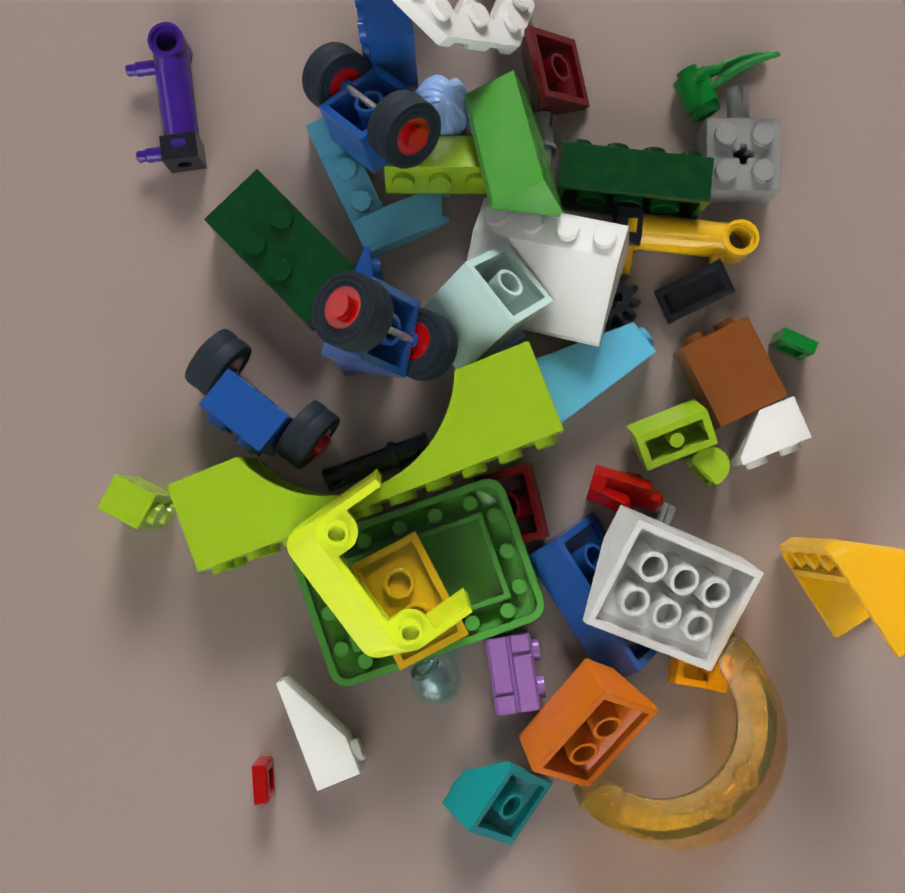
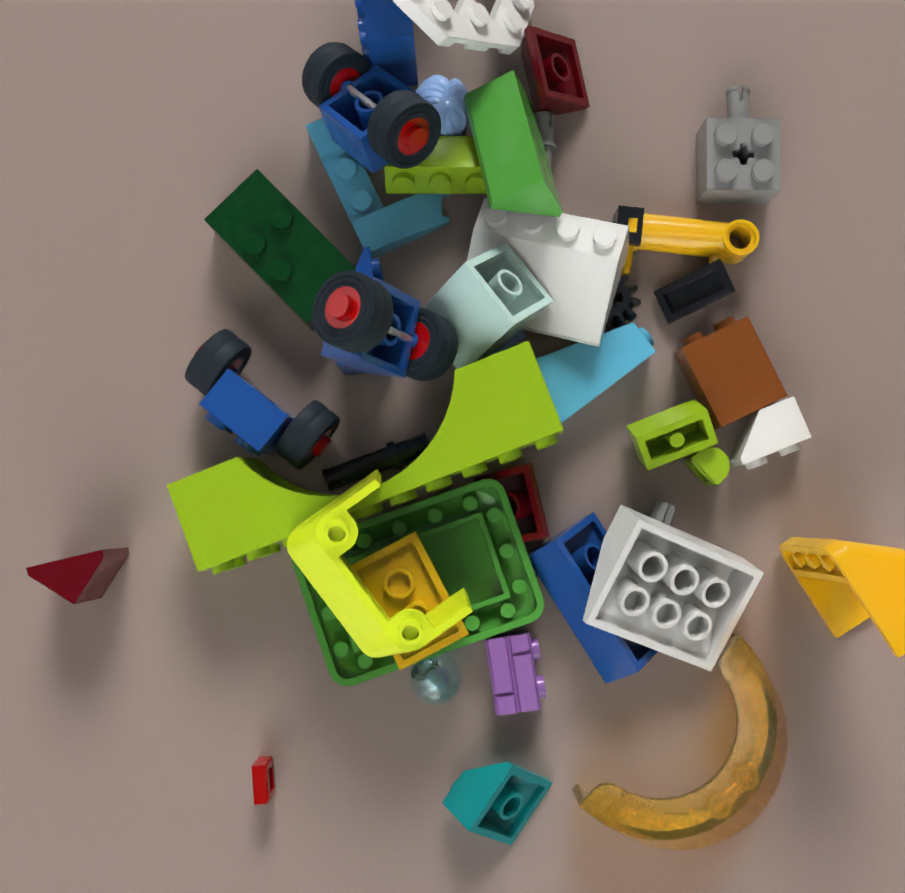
lime brick [97,474,176,530] -> none
dark purple piece [125,22,207,173] -> none
white slope [276,675,366,791] -> none
orange slope [518,658,658,787] -> none
dark green brick [554,139,714,219] -> none
red rock [586,464,664,513] -> none
light orange bracket [667,653,731,693] -> none
green plant [673,51,780,123] -> none
green tile [769,327,819,360] -> none
none -> dark red slope [26,547,129,604]

